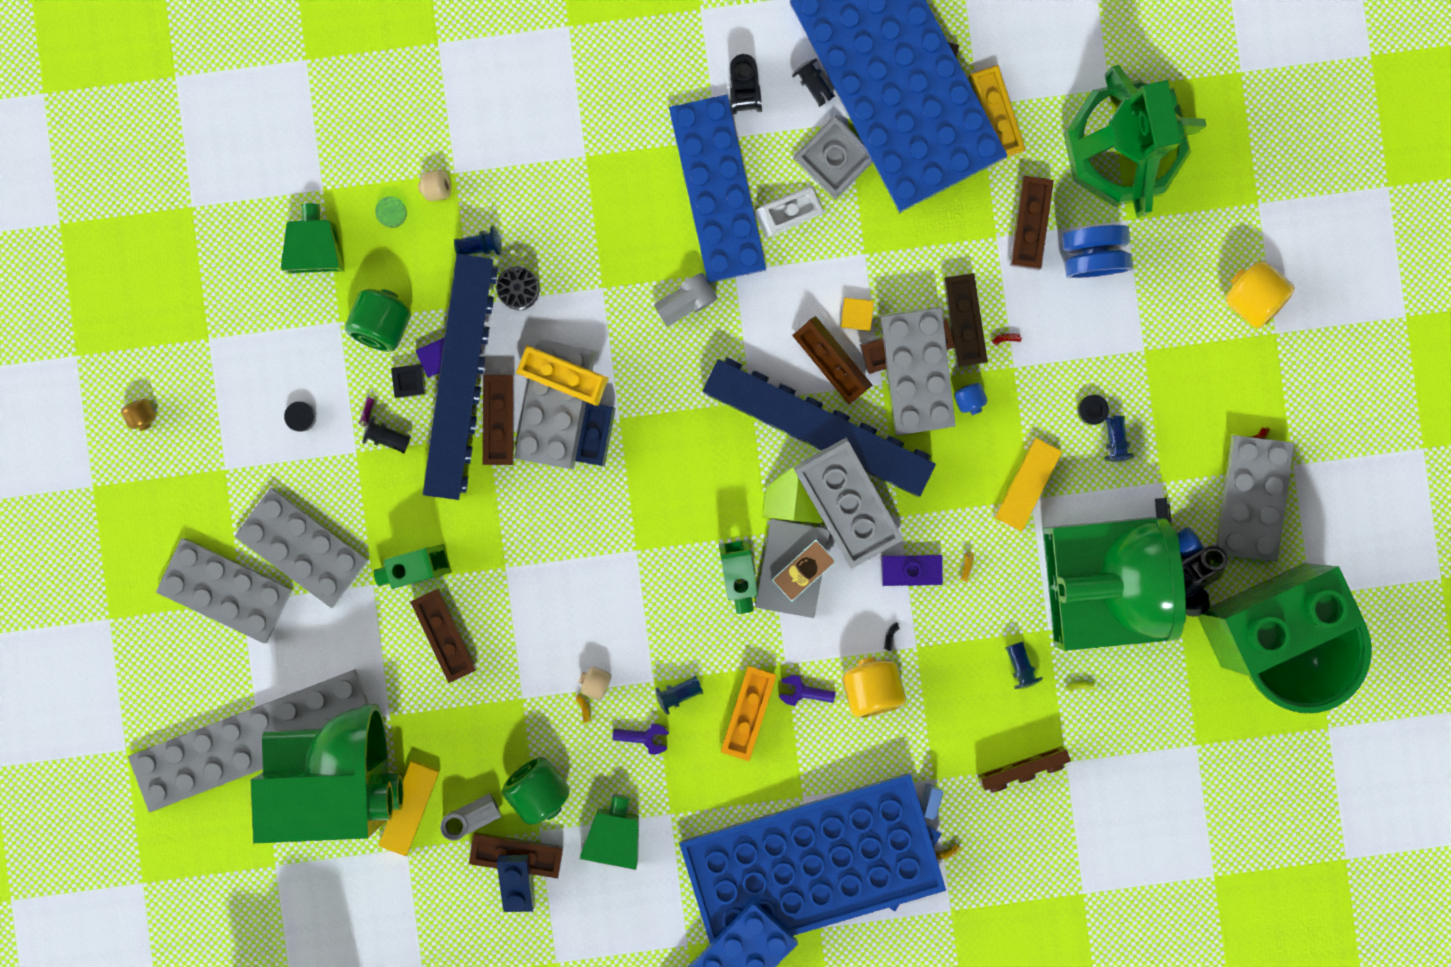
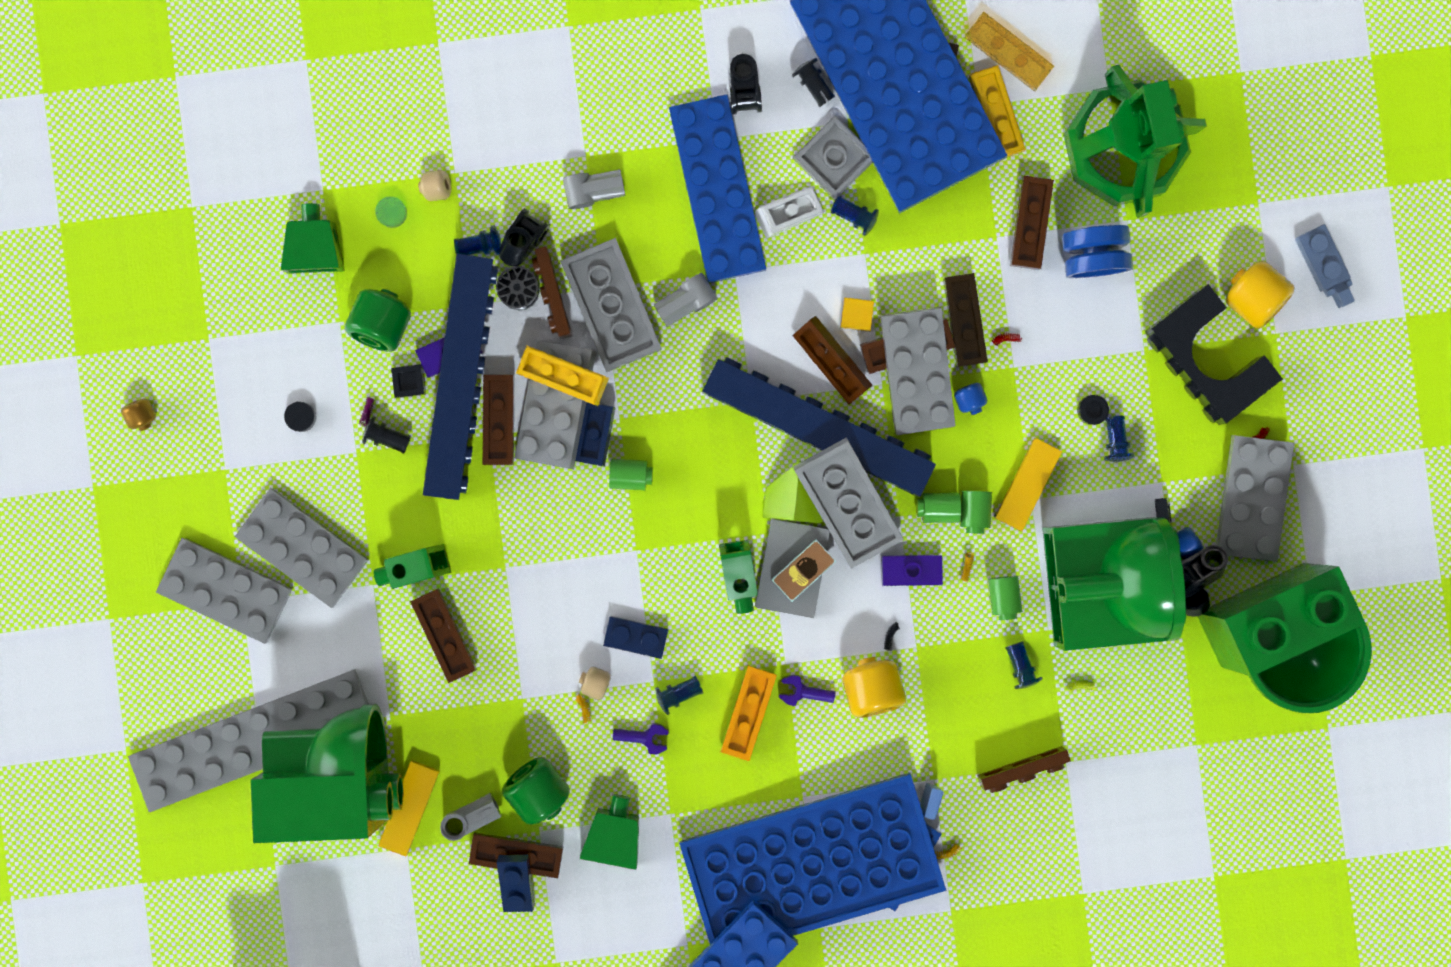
none -> black piece [499,208,550,266]
none -> reddish brown plate [532,246,572,339]
none -> light grey plate [560,238,662,372]
none -> light grey piece [563,170,625,209]
none -> dark blue plate [603,616,669,659]
none -> bright green brick [609,459,653,491]
none -> clear blue pin [831,195,879,236]
none -> bright green brick [916,493,961,523]
none -> bright green brick [960,491,992,534]
none -> clear yellow tile [964,12,1054,92]
none -> bright green brick [988,576,1023,620]
none -> black arch [1145,284,1283,425]
none -> sand blue hinge [1295,224,1355,308]

